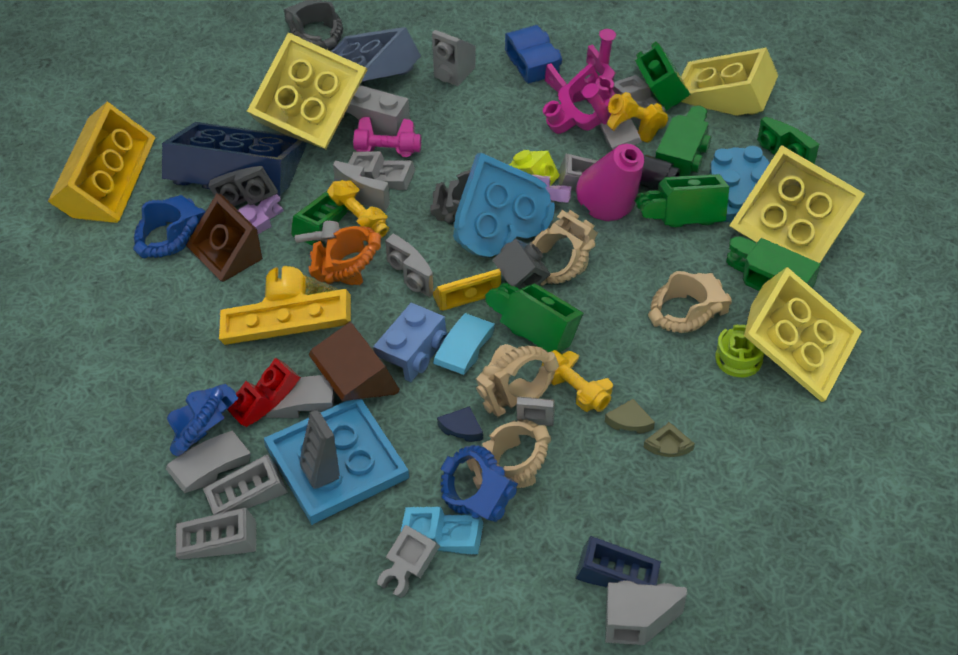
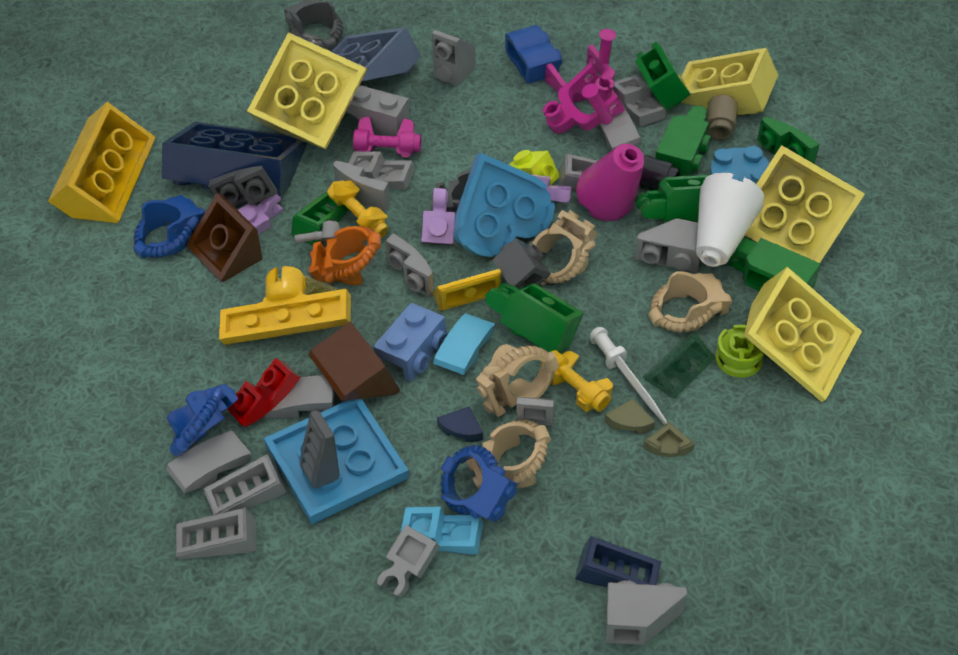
yellow piece [607,92,668,143] -> none
none -> lavender plate [421,188,456,245]
none -> white sword [590,327,667,425]
none -> light grey slope [635,218,701,273]
none -> clear green slope [642,332,716,398]
none -> white cone [696,173,764,267]
none -> dark tan brick [706,94,738,140]

